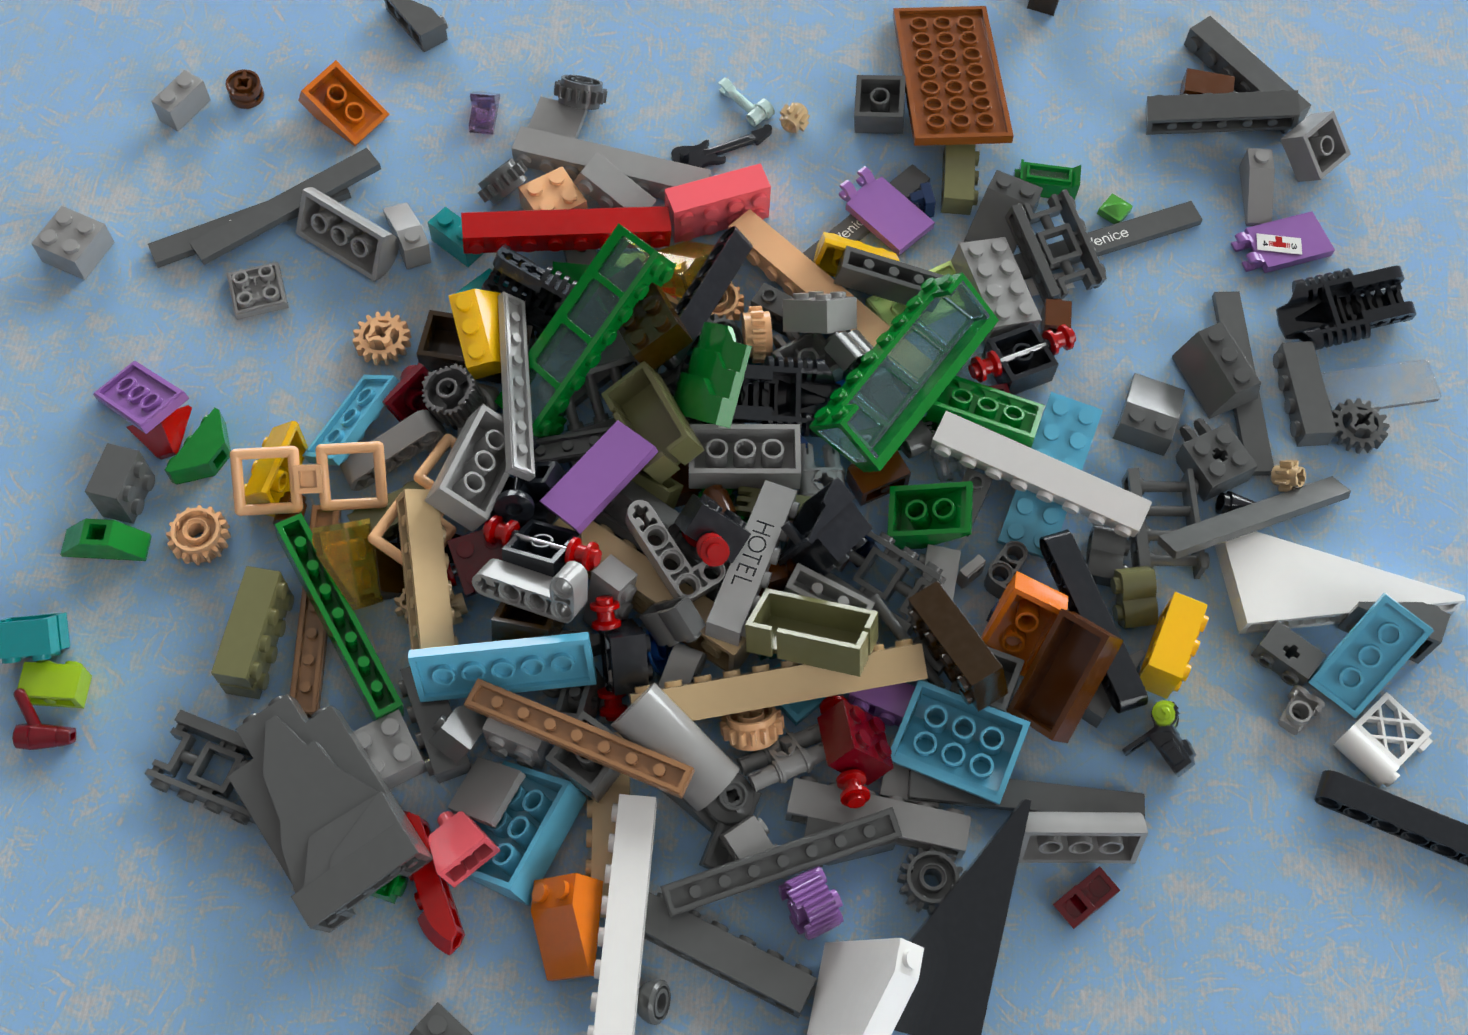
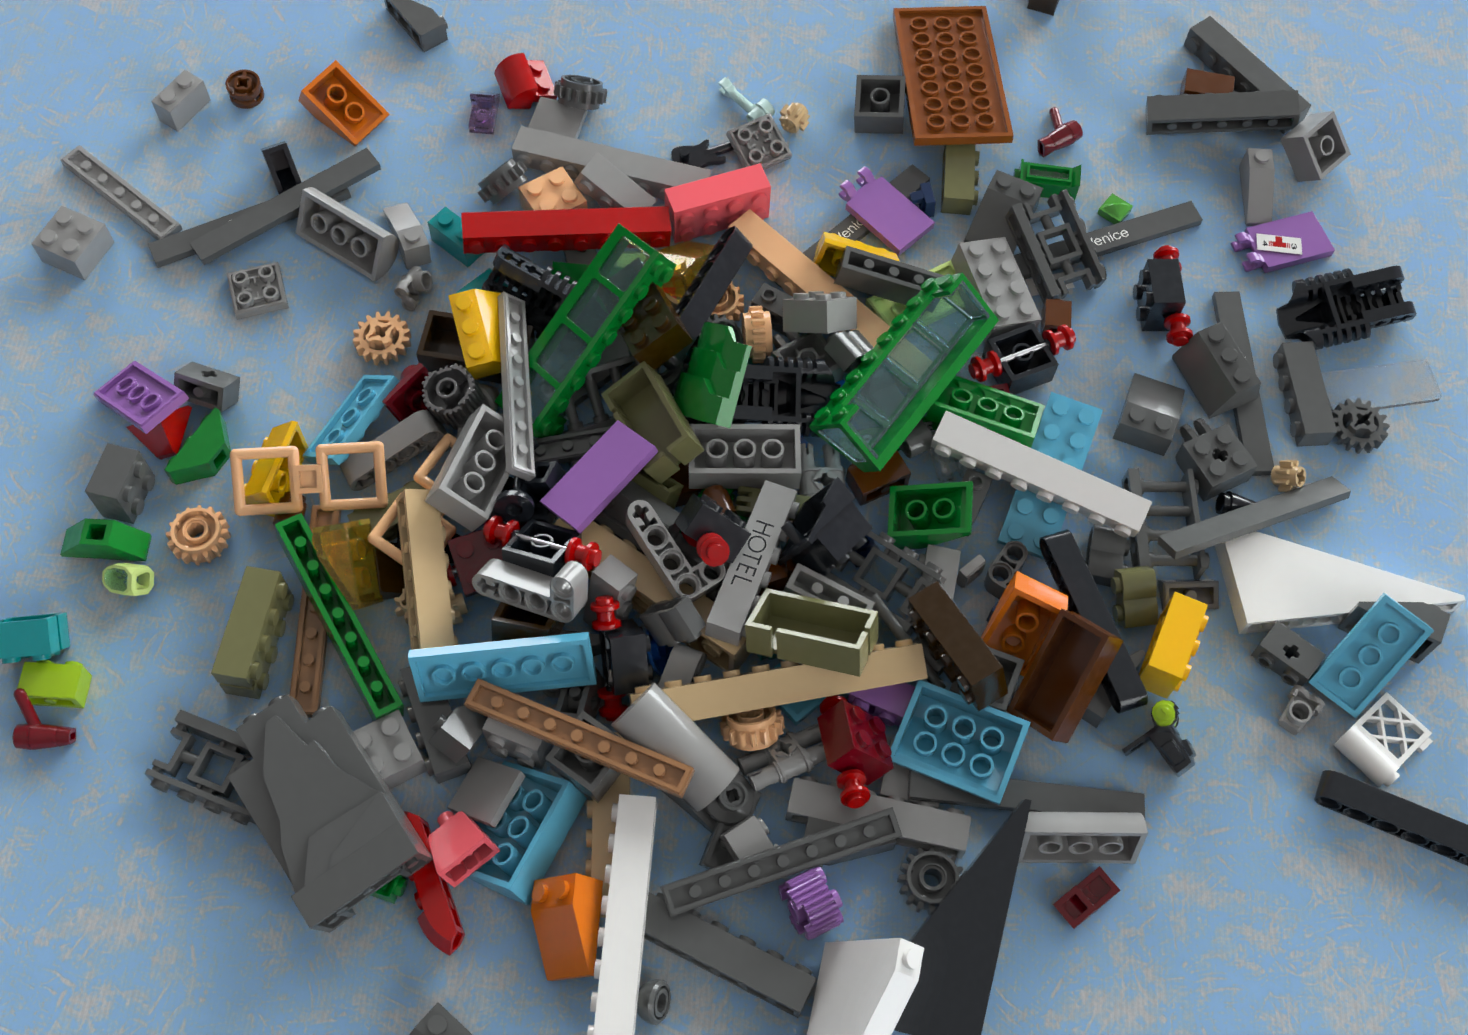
none -> light grey tile [60,145,183,240]
none -> yellowish green rock [102,563,154,596]
none -> dark grey brick [174,362,240,412]
none -> black slope [261,141,301,194]
none -> light grey plate [394,266,432,311]
none -> red brick [494,53,557,109]
none -> light grey tile [726,113,792,170]
none -> dark red piece [1038,107,1083,157]
none -> black brick [1133,245,1193,347]
none -> dark grey slope [1158,579,1219,610]

